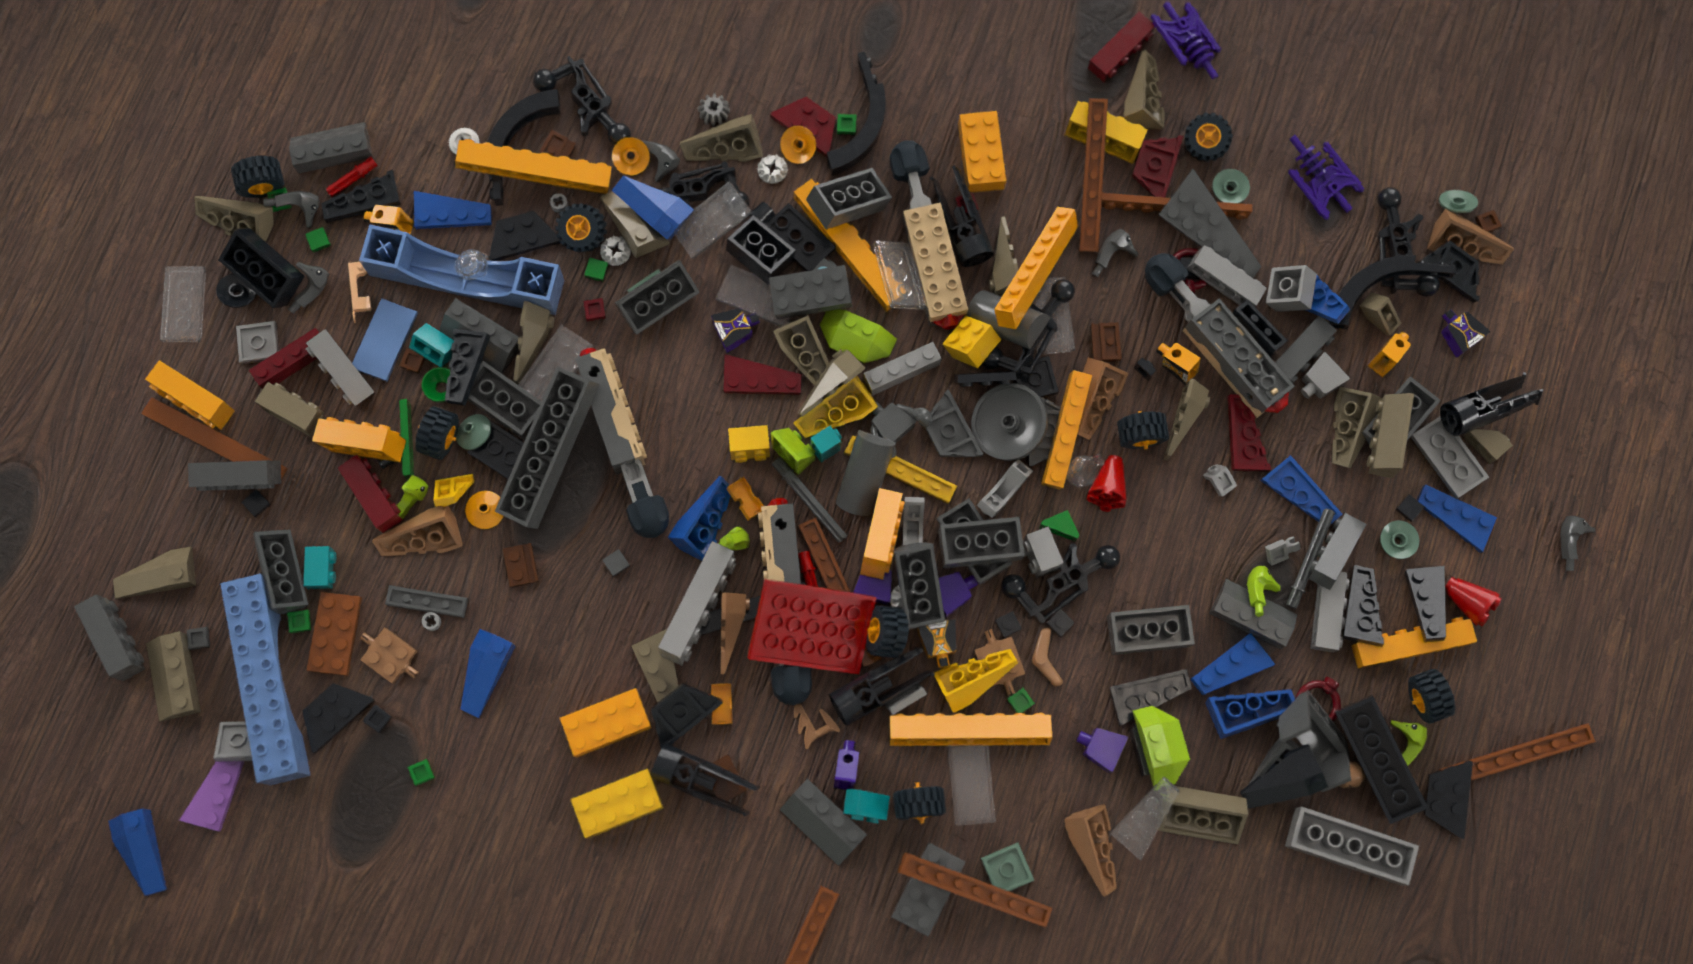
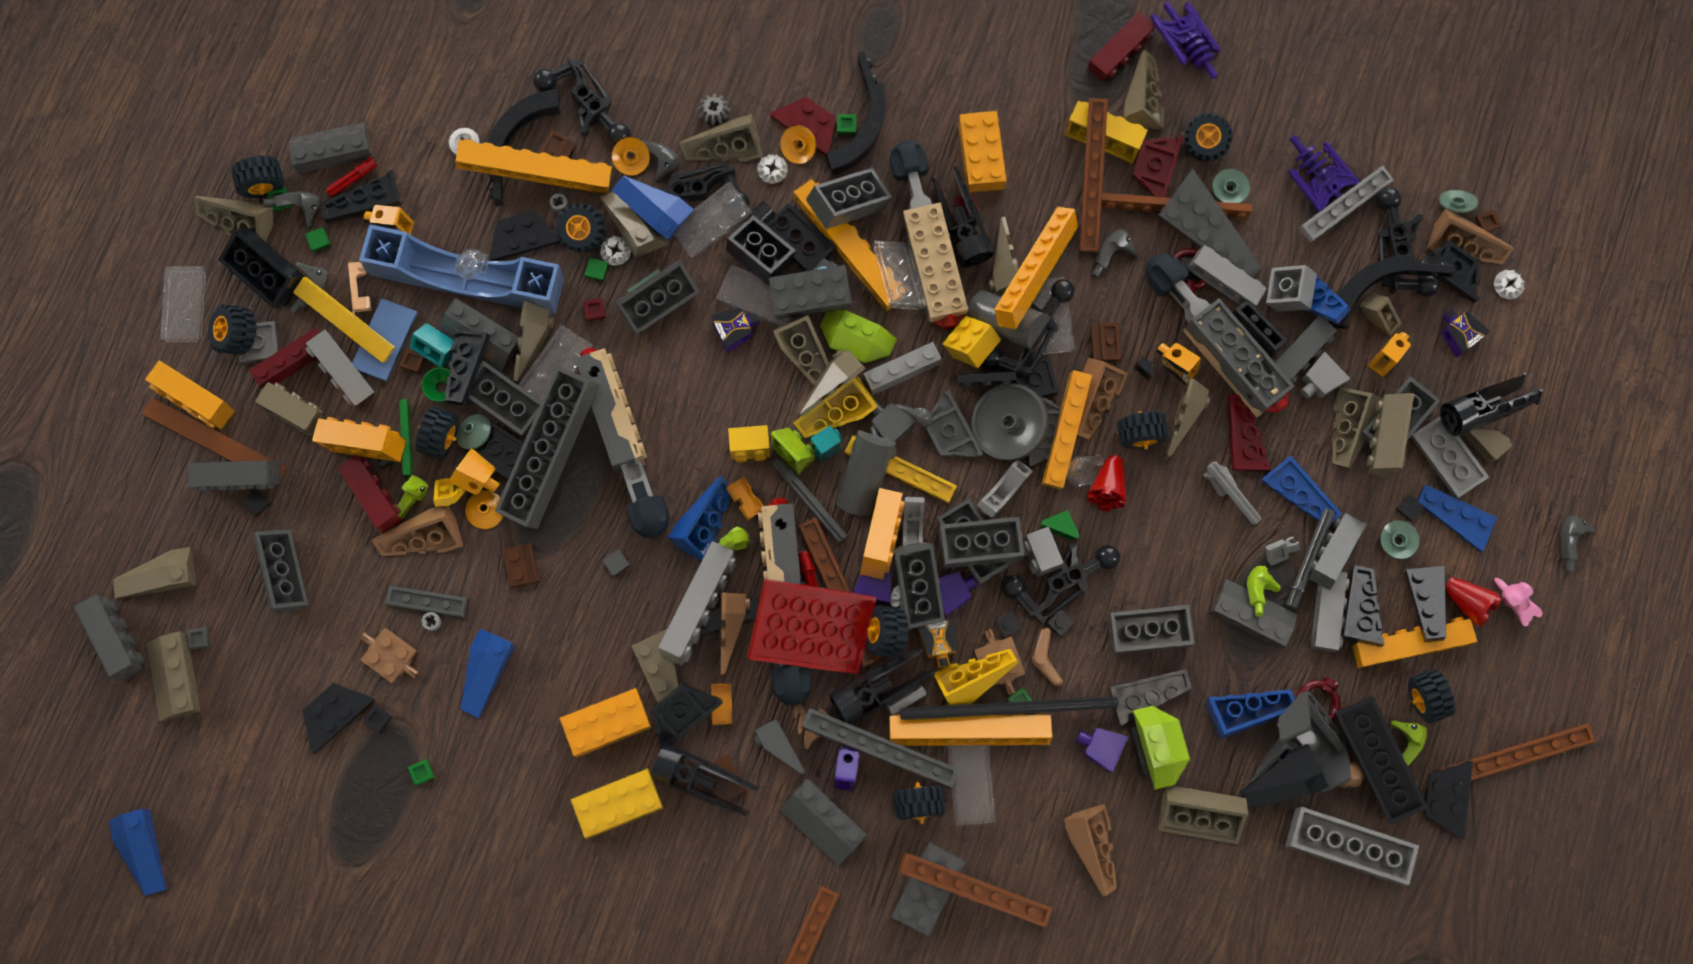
medium lavender wing [180,761,244,831] -> none
light grey tile [214,721,253,762] -> none
black dish [216,274,256,308] -> none
medium blue arch [220,574,311,785] -> none
green plate [287,610,311,633] -> none
teal brick [304,546,337,589] -> none
dark orange plate [306,592,362,676] -> none
blue wing [414,191,492,229] -> none
dark red wing [723,354,801,395] -> none
teal brick [843,789,890,823] -> none
sand green tile [980,842,1034,891] -> none
clear wing [1110,777,1180,861] -> none
blue wing [1190,633,1276,695] -> none
none -> black wheel [208,304,257,355]
none -> yellow tile [293,277,396,363]
none -> light orange torso [449,448,500,495]
none -> dark grey slope [754,719,805,775]
none -> dark grey plate [801,708,959,789]
none -> black axle [900,697,1119,720]
none -> light grey axle [1207,461,1261,524]
none -> light grey tile [1299,166,1394,242]
none -> white gear [1494,269,1525,299]
none -> bright pink animal [1494,578,1543,626]

